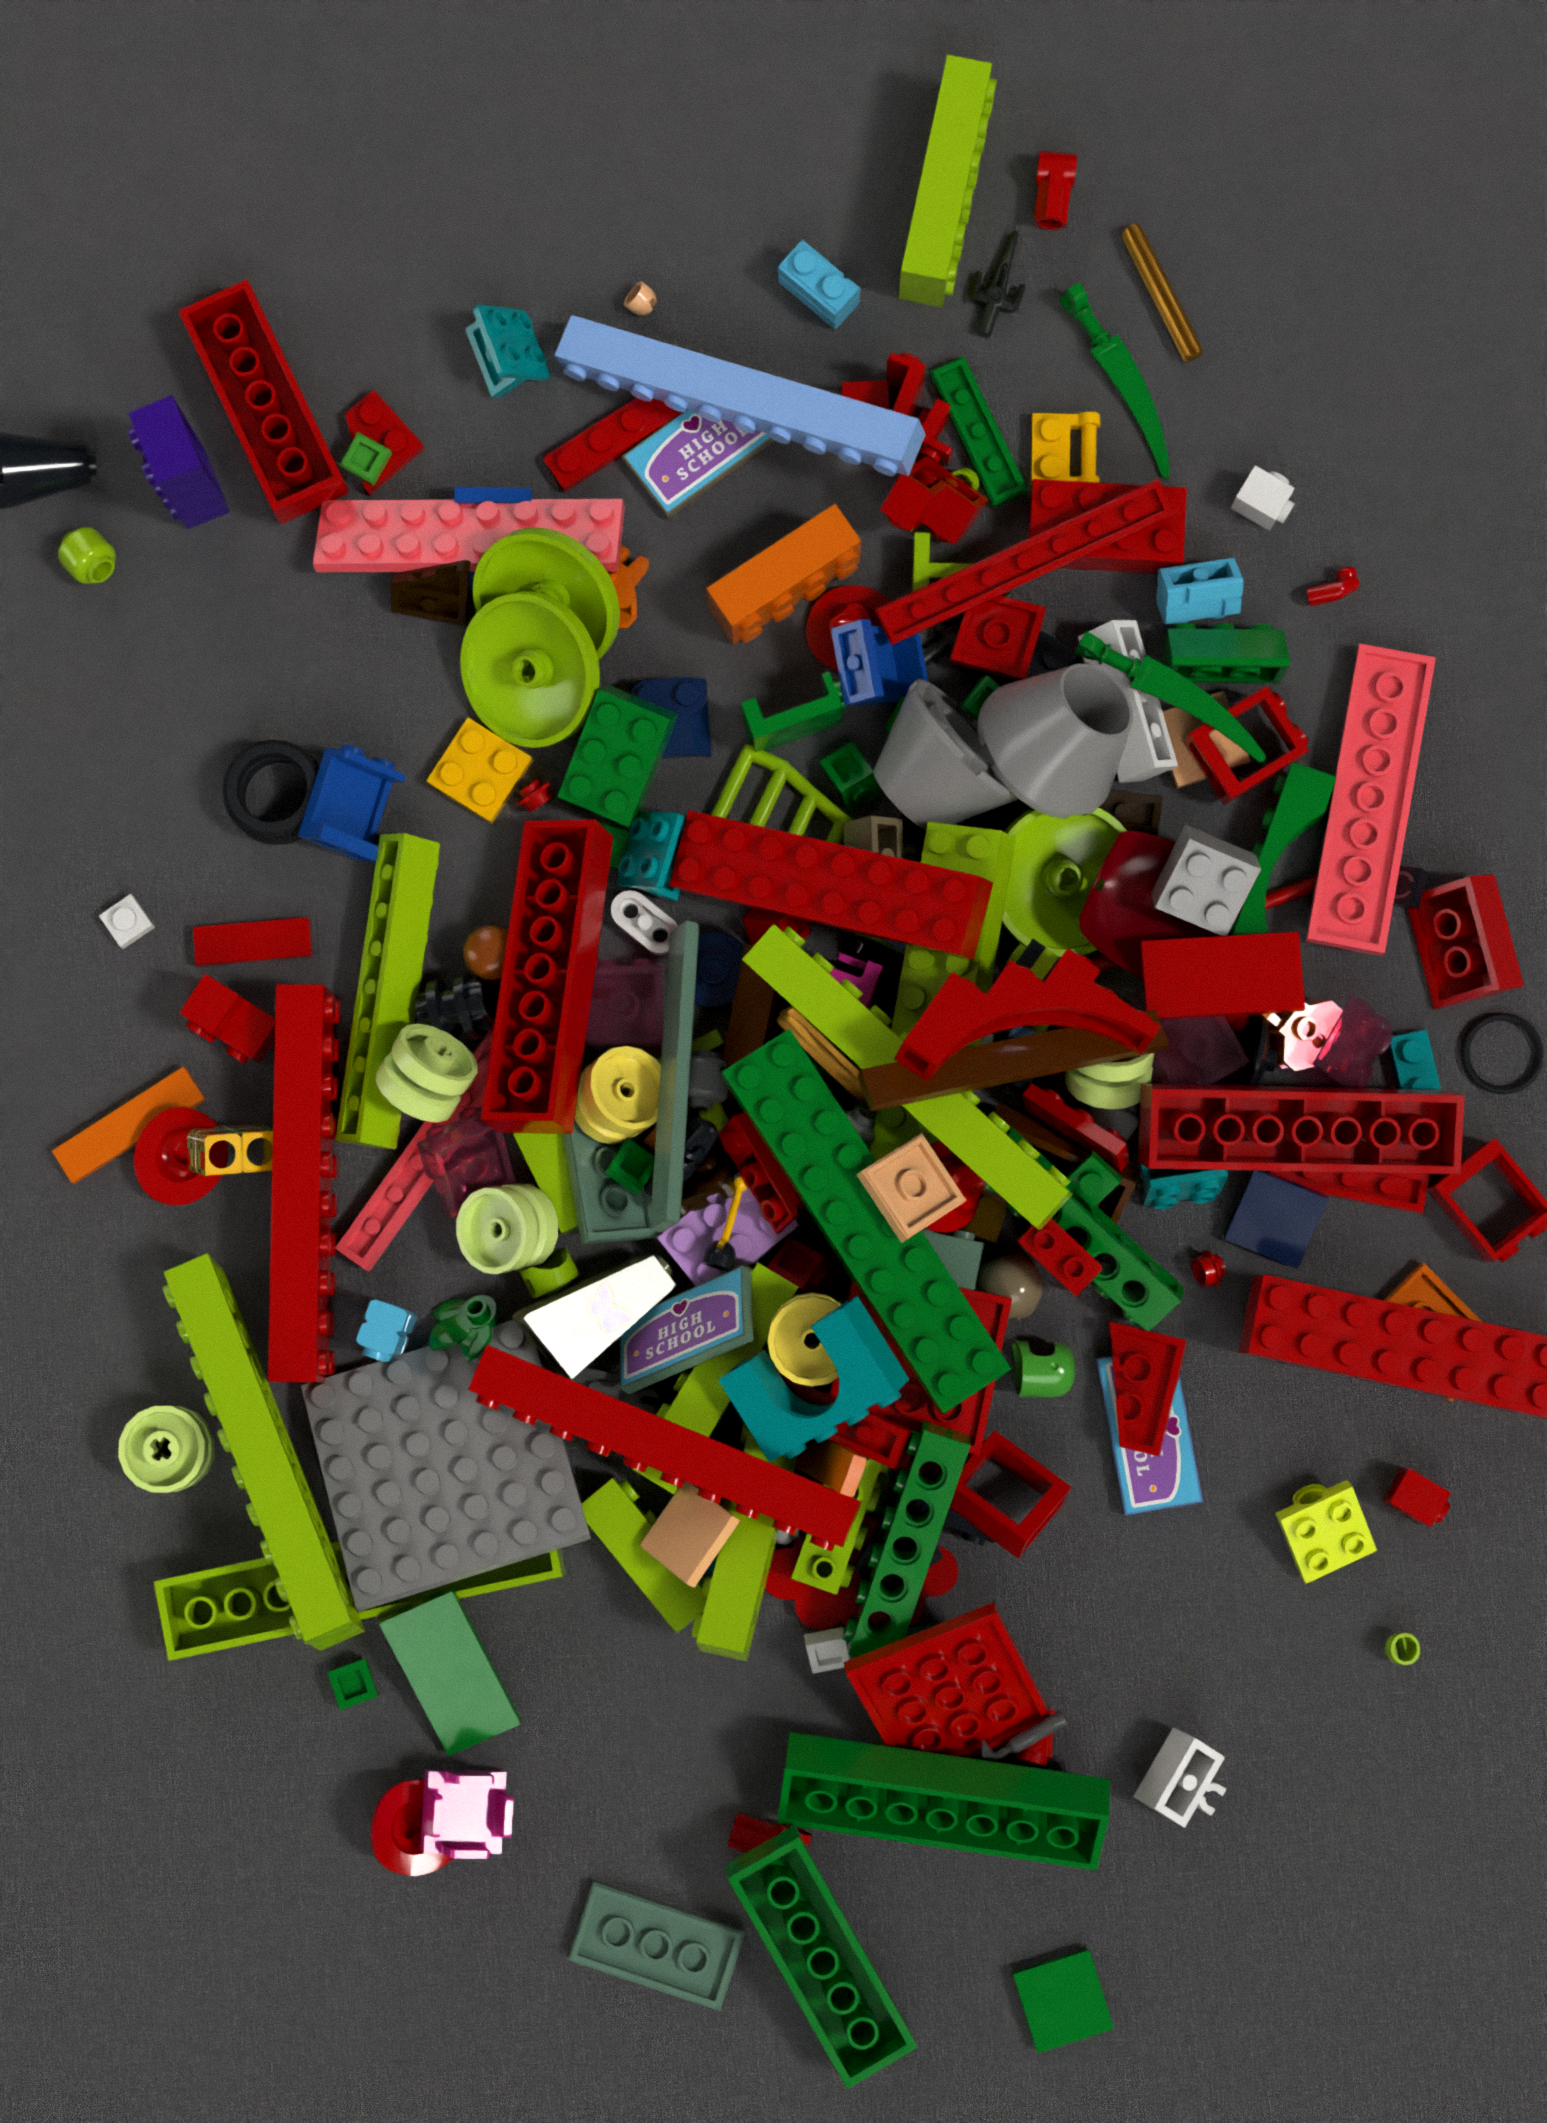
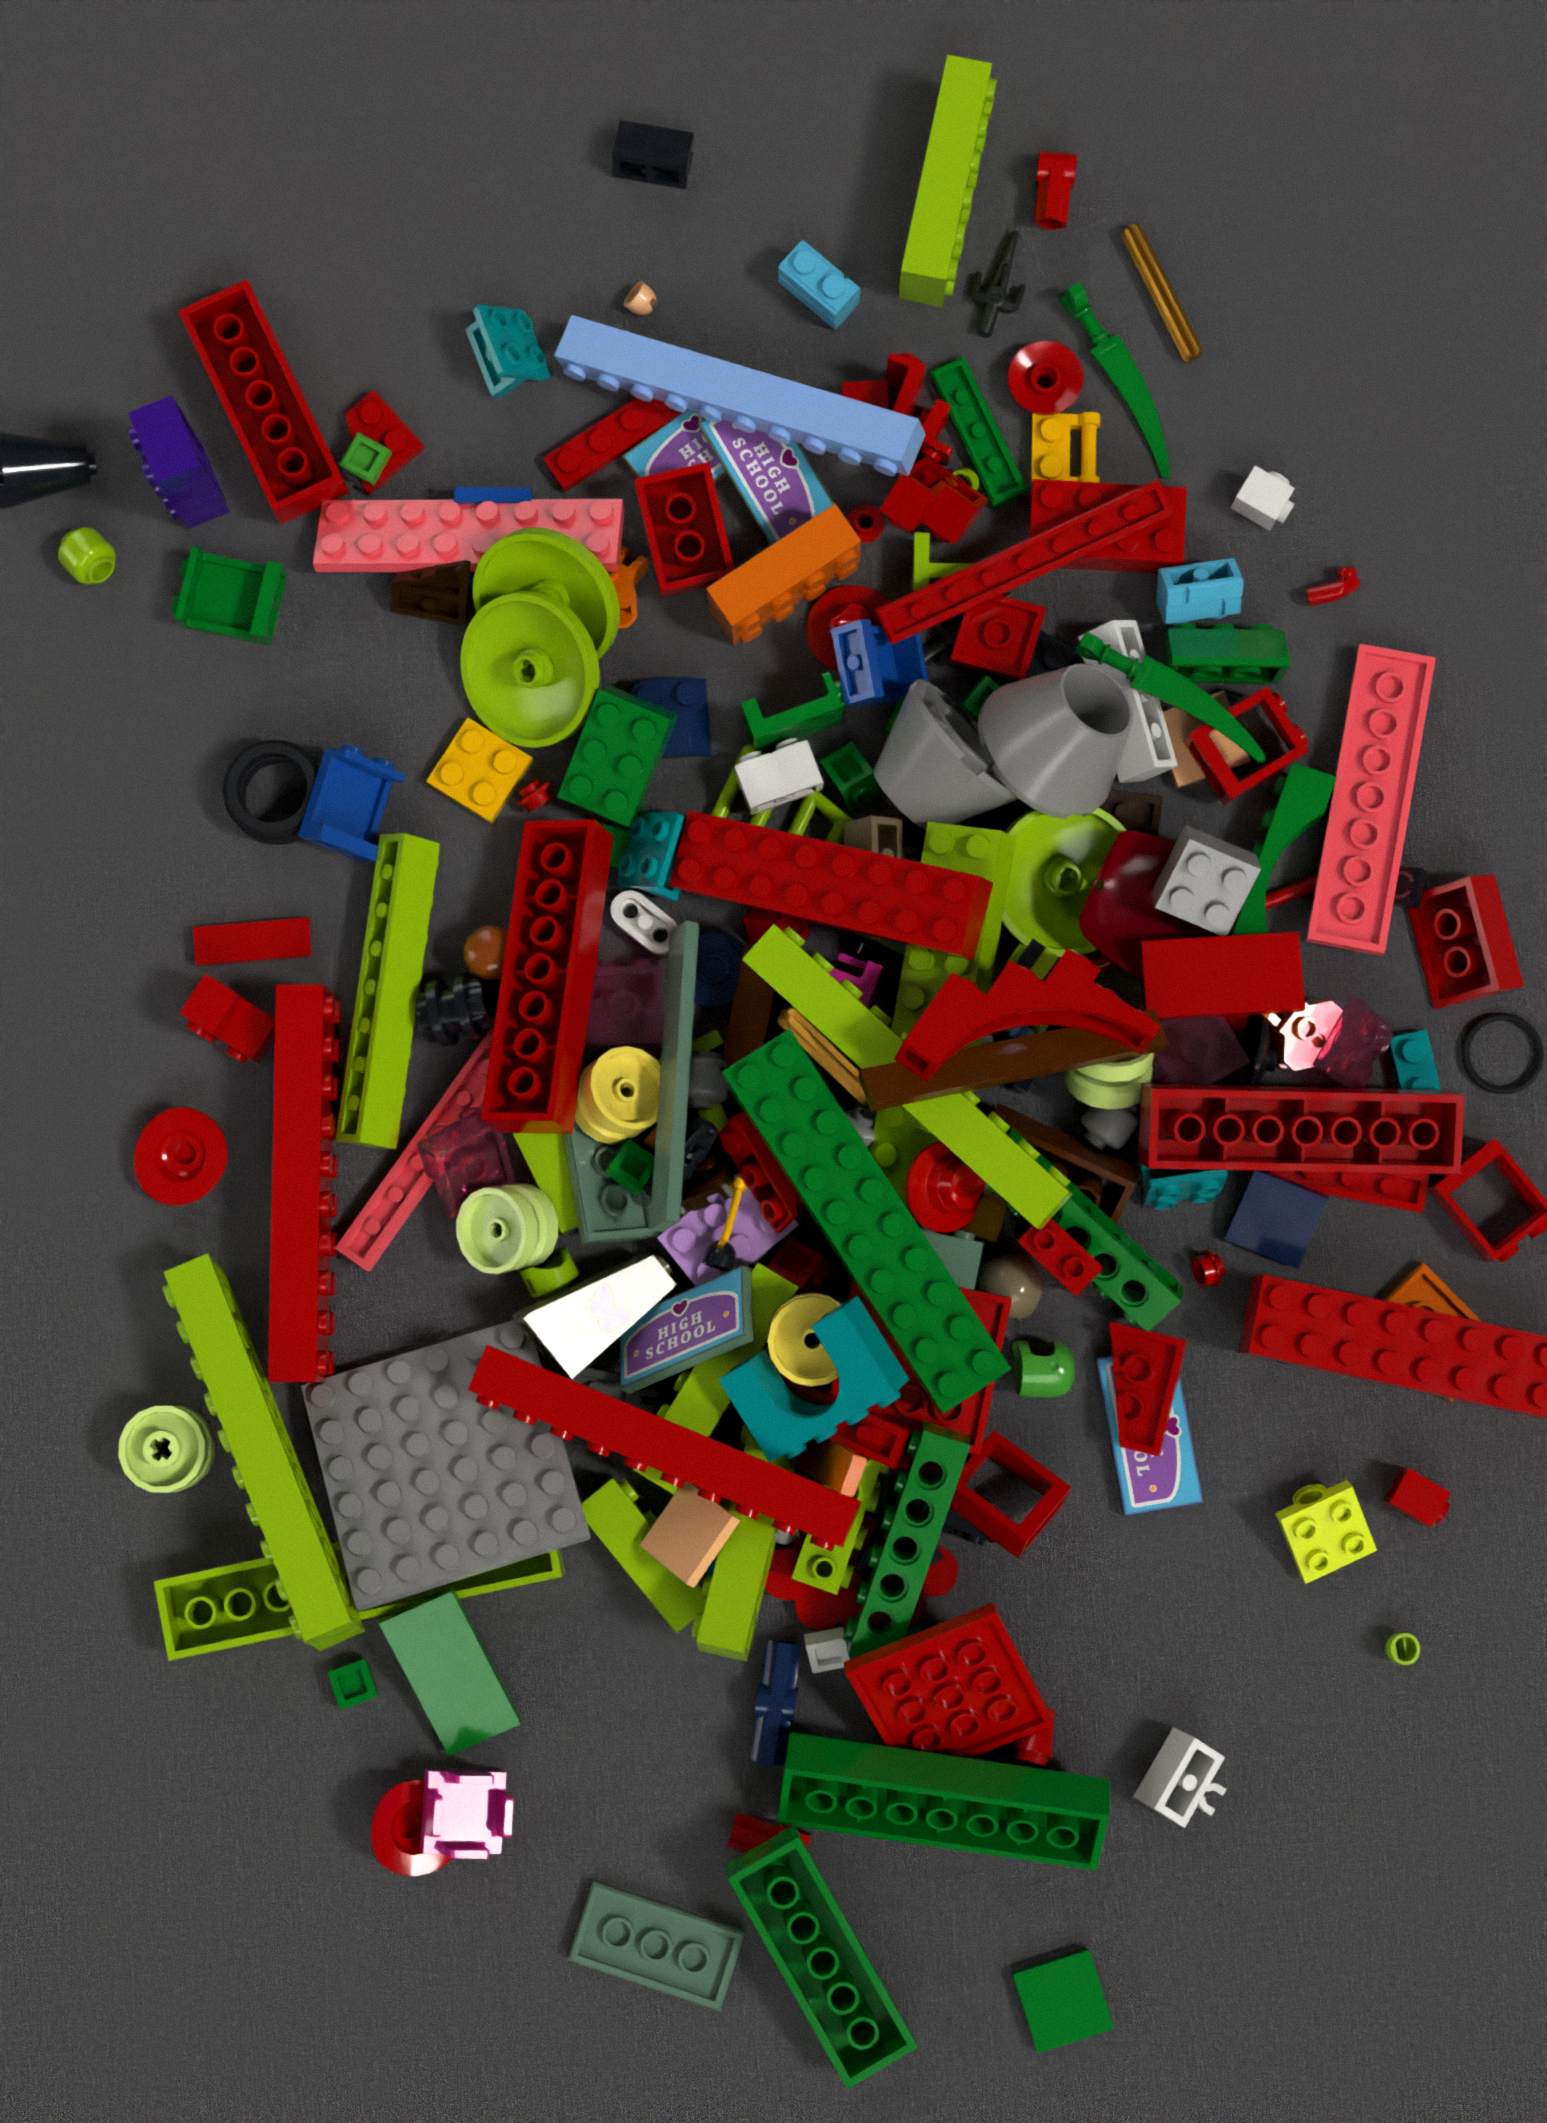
orange tile [52,1066,206,1184] -> none
white plate [99,894,155,949] -> none
piece [187,1124,273,1176] -> none
medium azure brick [356,1299,418,1363] -> none
yellowish green wheel [376,1024,478,1123] -> none
green plate [429,1295,499,1362] -> none
light nougat tile [857,1133,967,1243] -> none
dark grey piece [981,1709,1070,1763] -> none
red plate [1022,1083,1130,1172] -> none
green plate [1066,1151,1122,1208] -> none
none -> green panel [172,546,288,646]
none -> black hinge [612,120,694,189]
none -> red brick [634,462,735,599]
none -> tile [698,419,834,546]
none -> white brick [734,738,824,815]
none -> dark blue piece [750,1639,802,1766]
none -> red plate [847,505,884,544]
none -> red dish [1007,341,1084,415]

